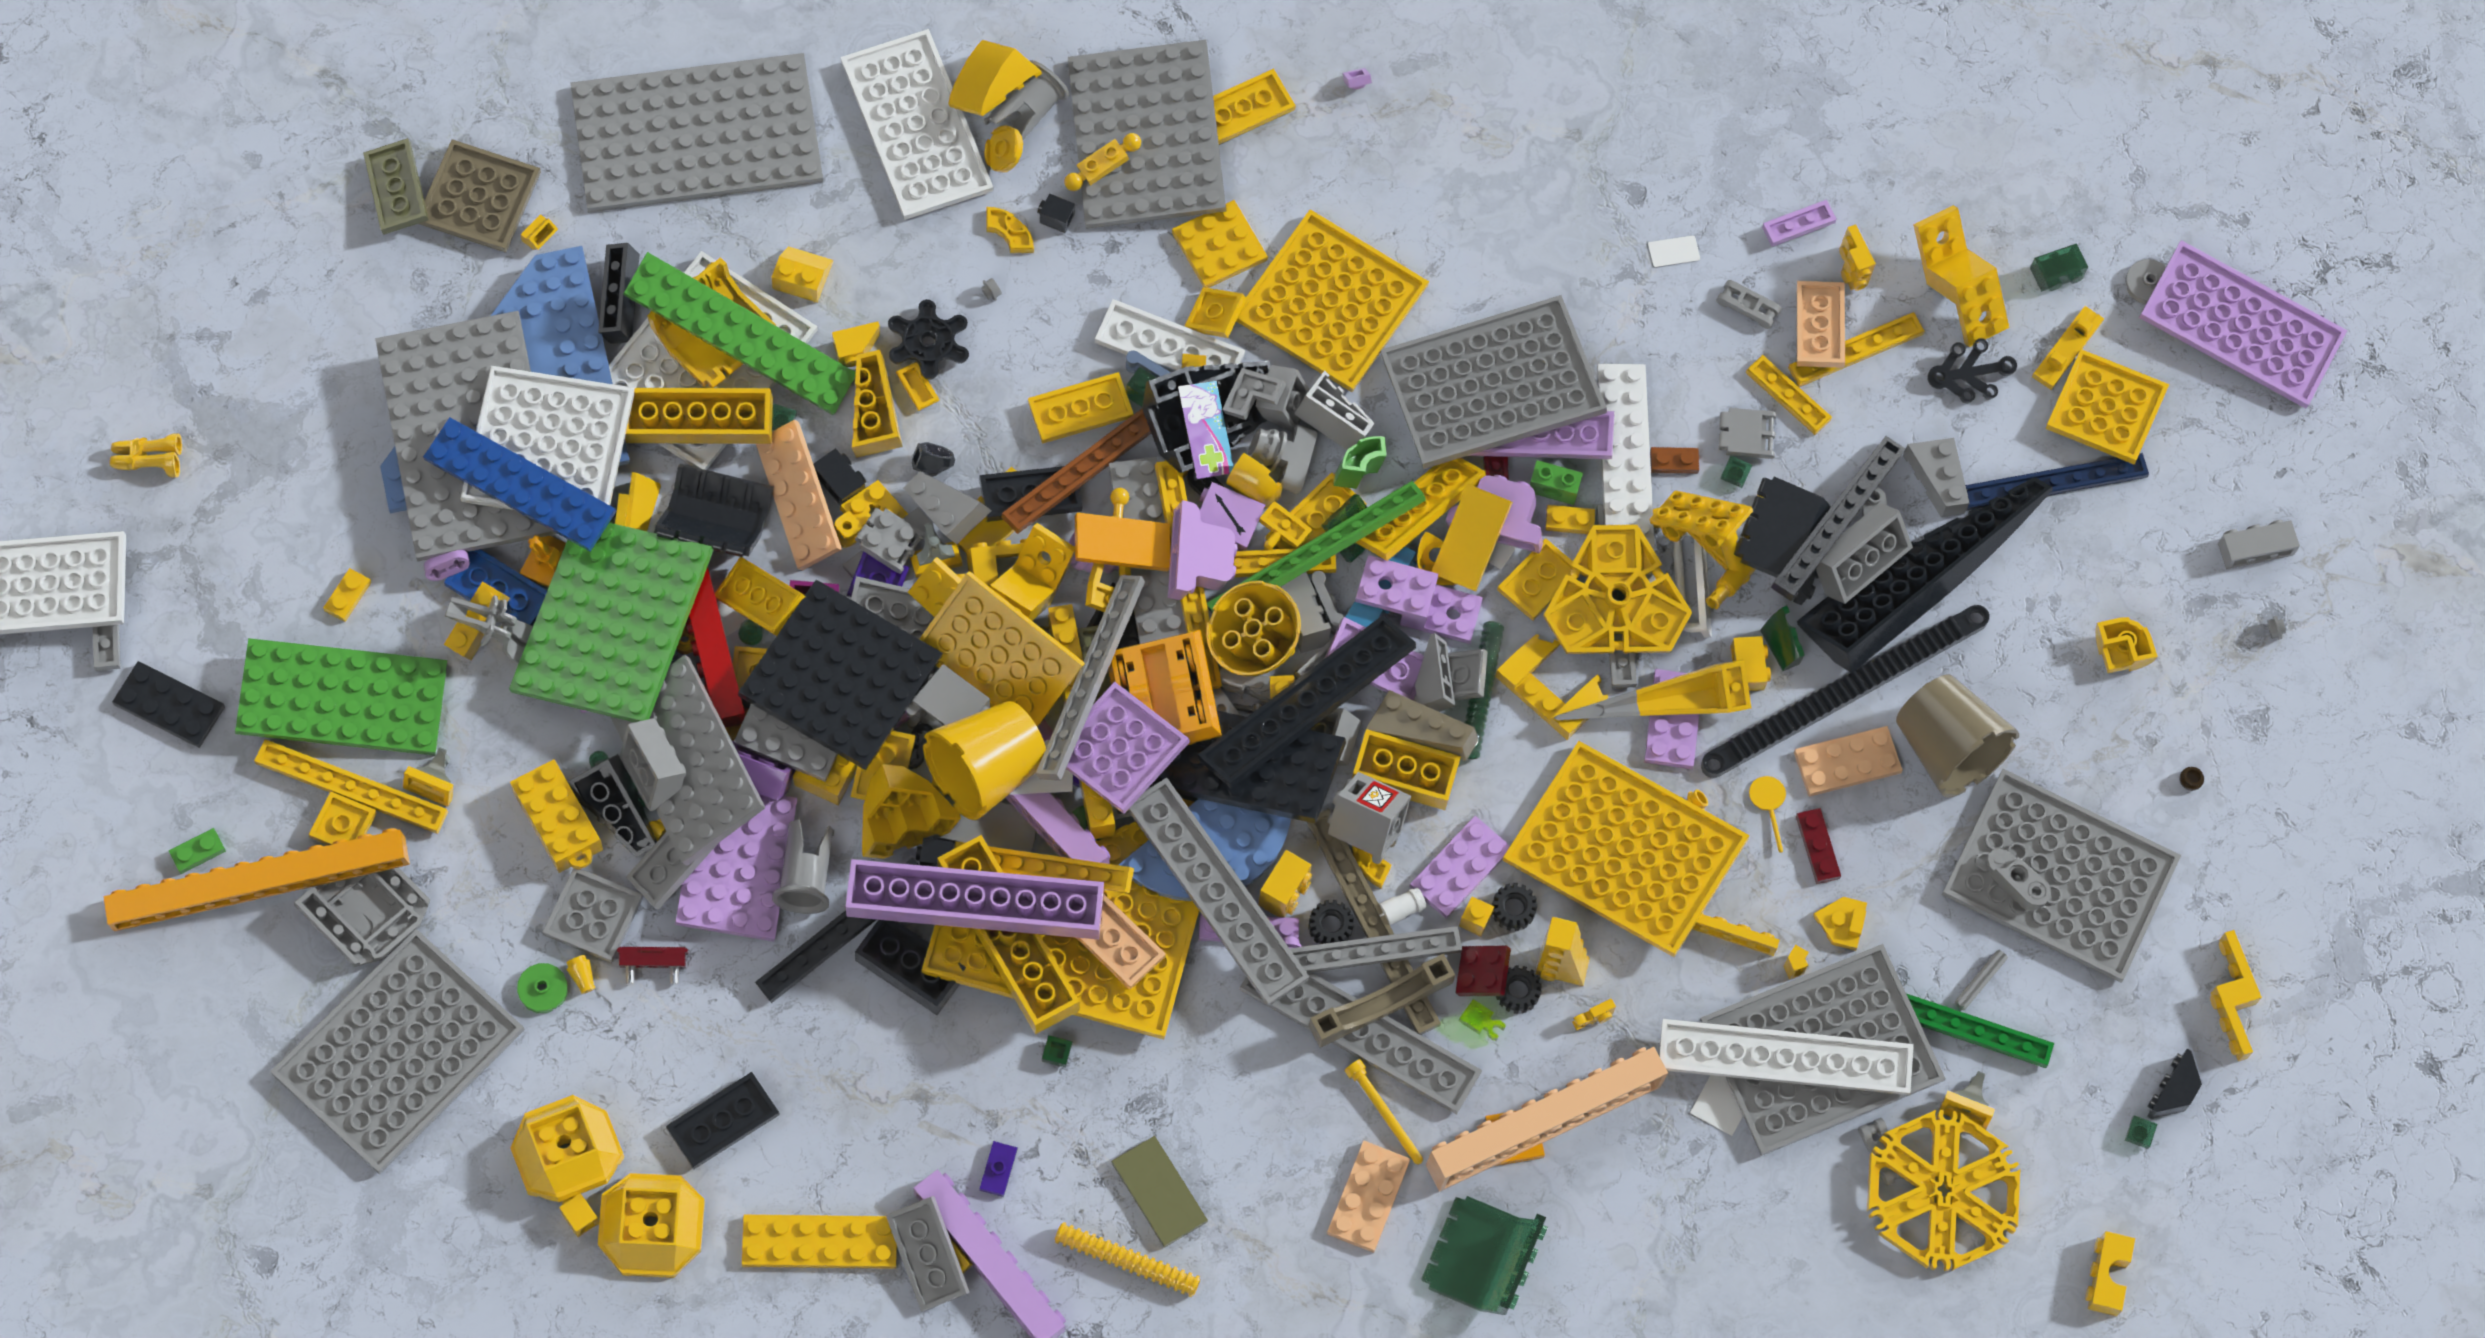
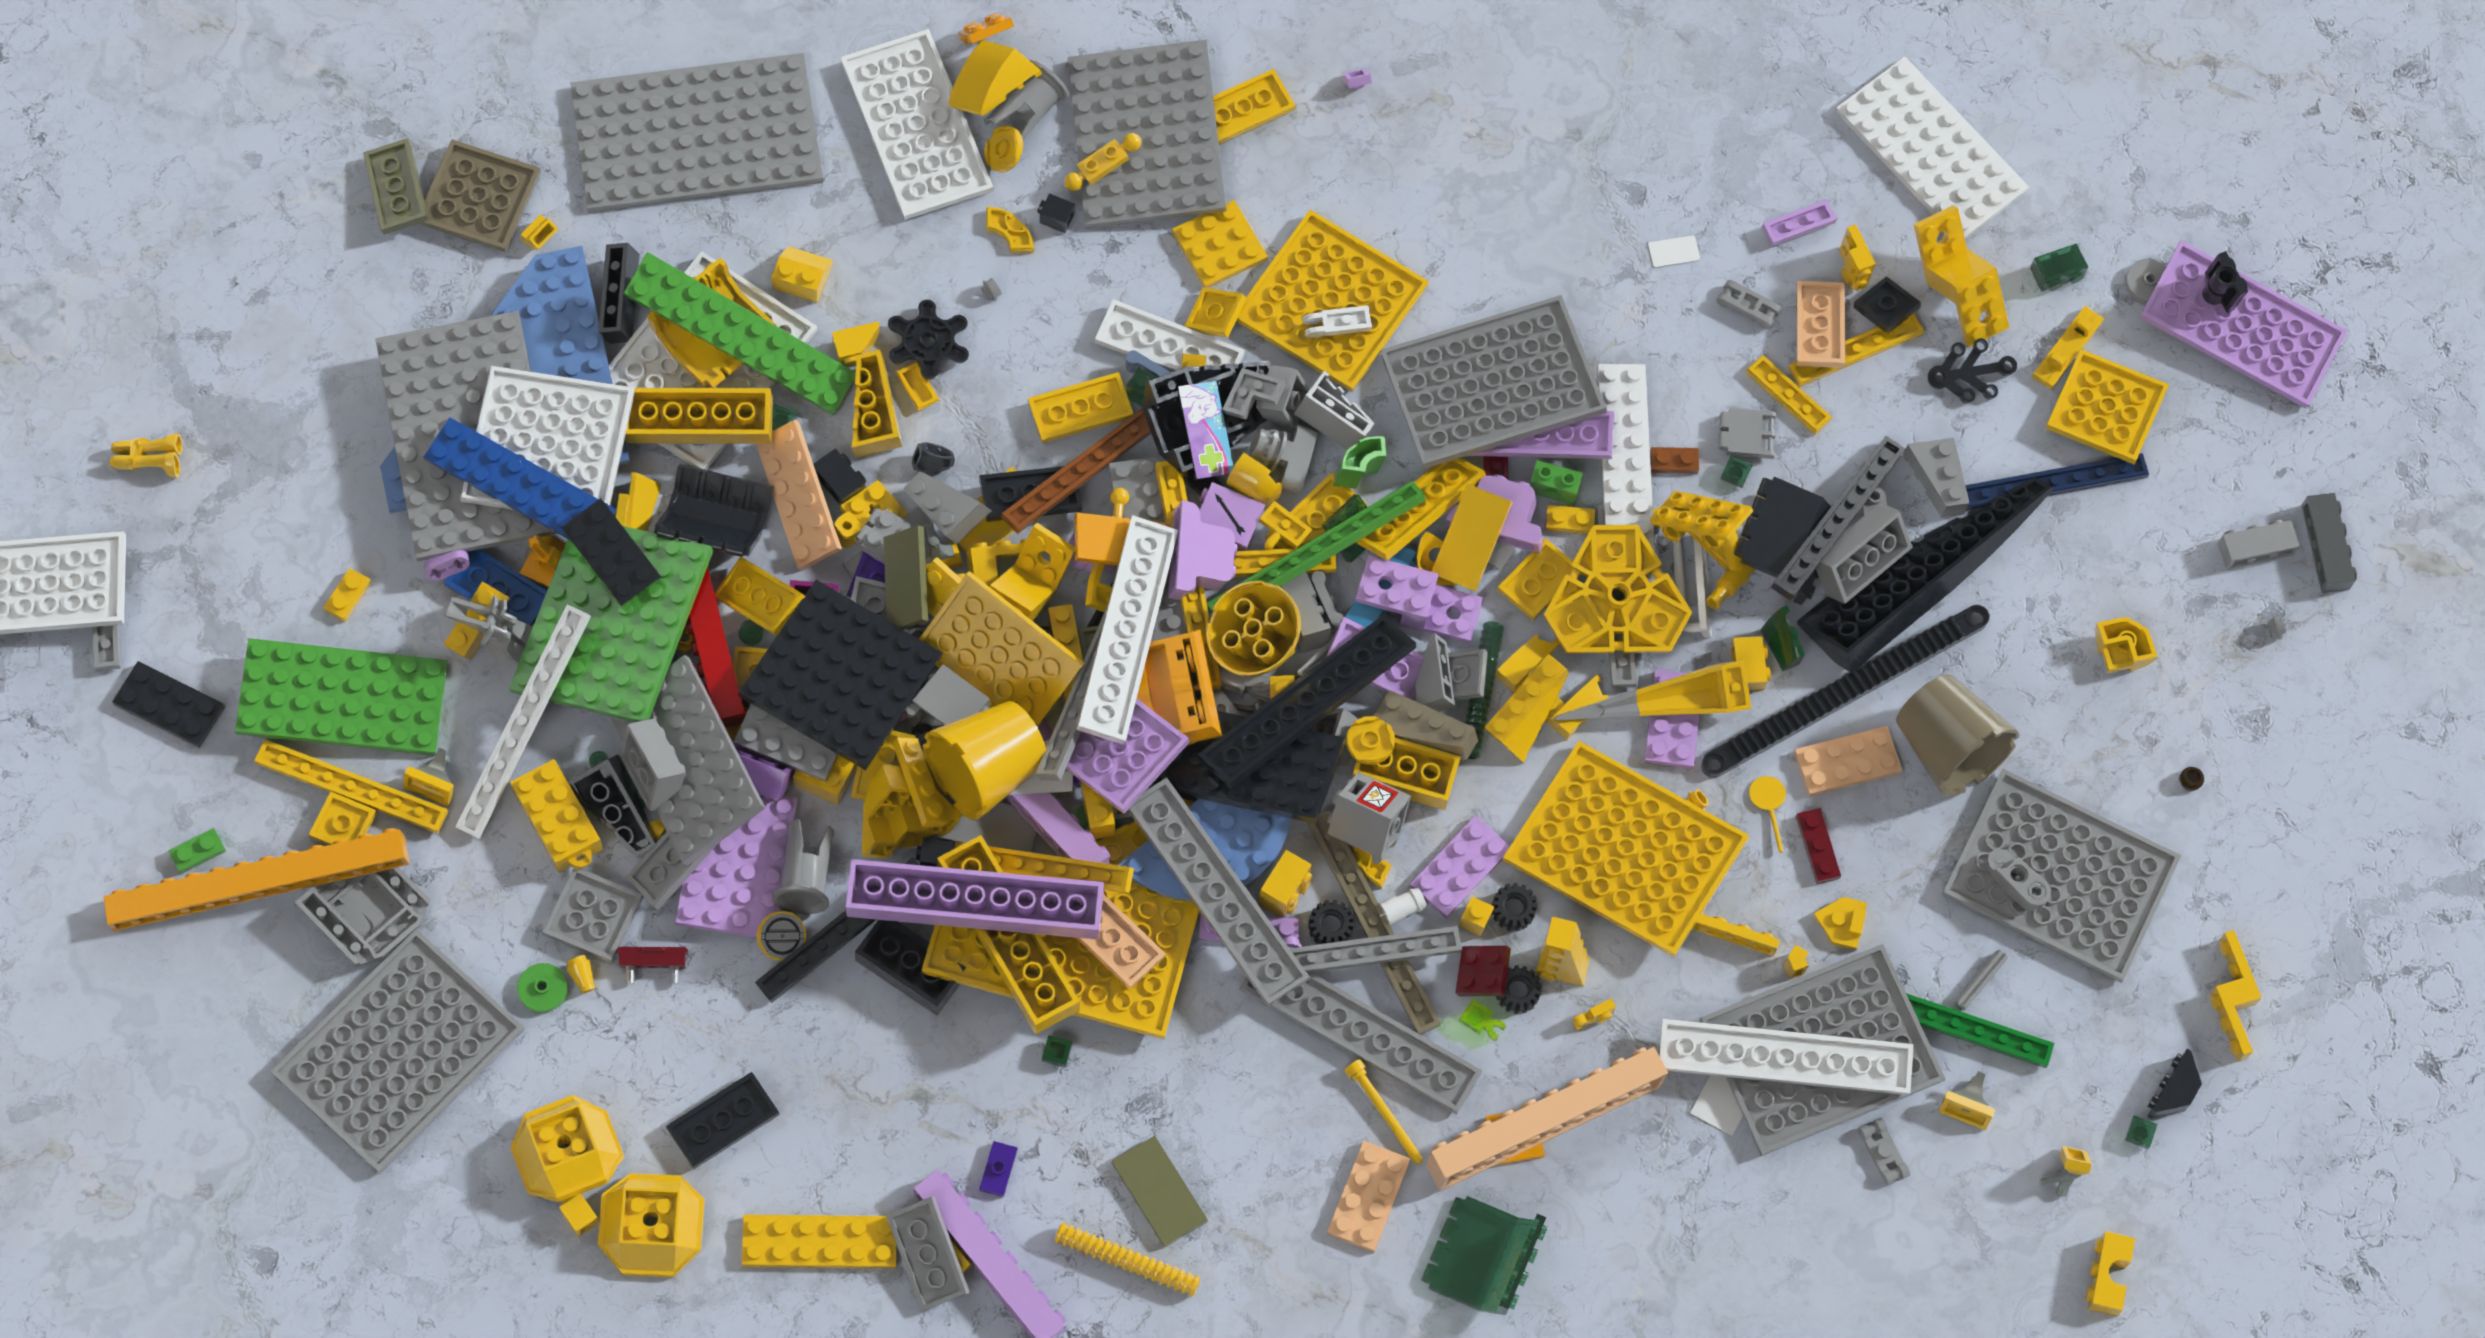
dark tan arch [1308,953,1455,1048] -> none
yellow plate [1867,1110,2020,1271] -> none
none -> white plate [455,604,591,839]
none -> black plate [561,498,661,607]
none -> tile [756,911,806,961]
none -> olive tile [883,525,928,629]
none -> yellow plate [893,738,948,827]
none -> light orange plate [958,13,1014,45]
none -> white plate [1076,515,1178,745]
none -> white hinge [1302,306,1372,338]
none -> yellow tile [1346,716,1395,765]
none -> yellow wedge [1484,654,1569,763]
none -> white plate [1835,57,2029,239]
none -> black plate [1853,276,1921,334]
none -> piece [2040,1146,2092,1197]
none -> black plate [2202,251,2248,313]
none -> dark grey brick [2301,493,2357,593]

